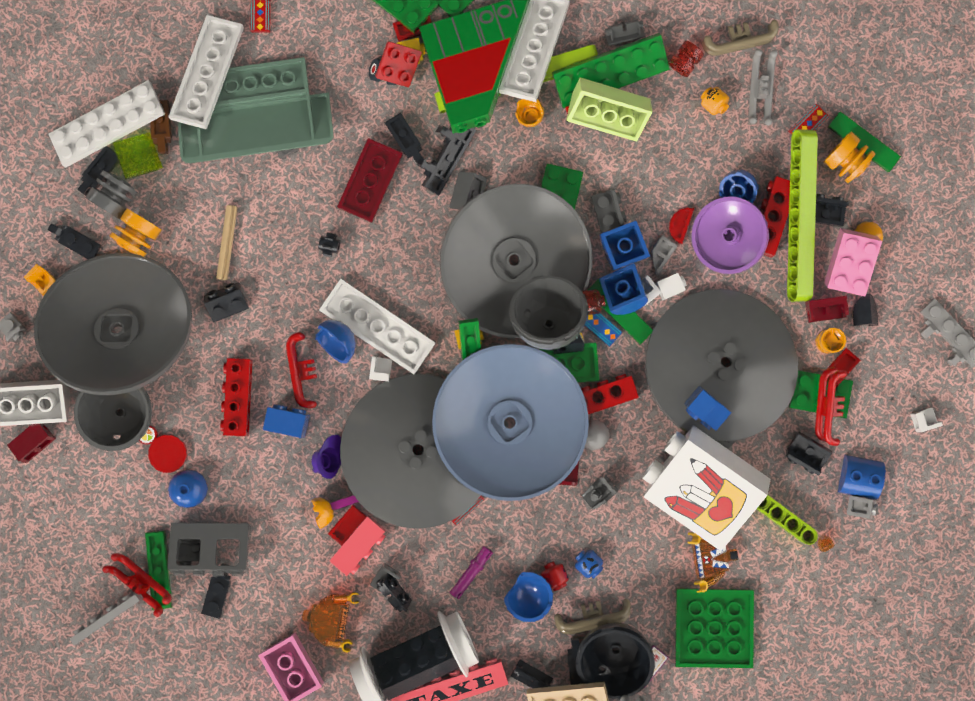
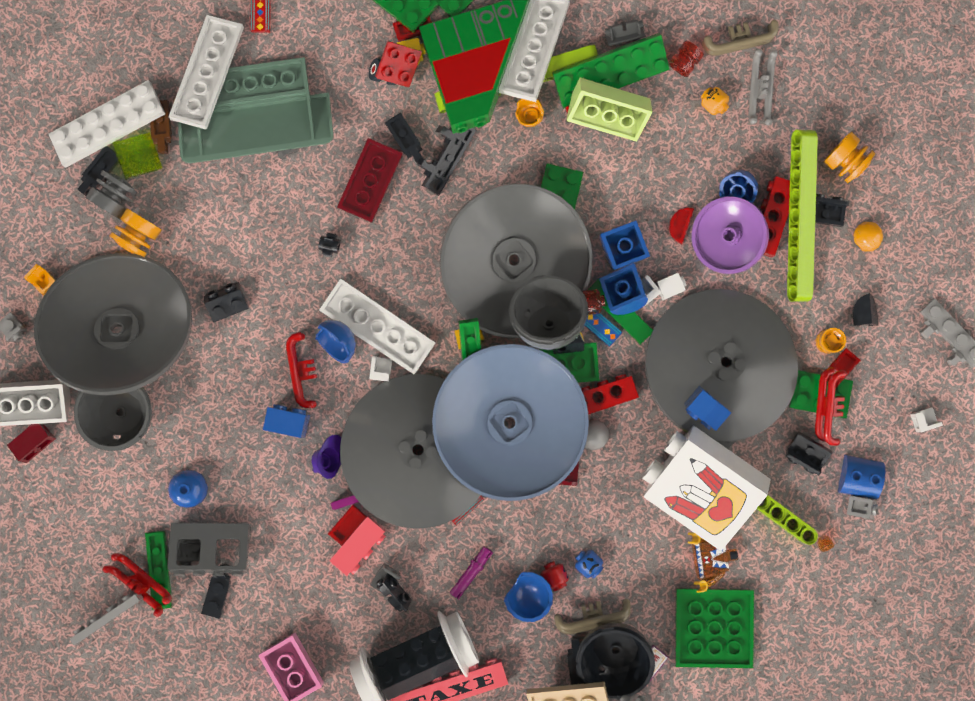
black hinge [47,223,102,259] -> none
tile [140,425,158,444] -> none
red tile [148,435,187,473] -> none
tan axle [216,205,238,280] -> none
red brick [220,358,253,436] -> none
clear orange torso [302,592,359,653] -> none
light orange hair [311,497,334,529] -> none
dark grey panel [449,172,487,210] -> none
black hinge [511,659,553,689] -> none
dark grey hand [581,474,618,510] -> none
dark grey bracket [591,189,626,233] -> none
light grey tile [651,235,678,275] -> none
red tile [788,104,830,134] -> none
dark red hinge [805,296,849,323] -> none
bright pink brick [824,228,882,296] -> none
green tile [827,111,901,173] -> none

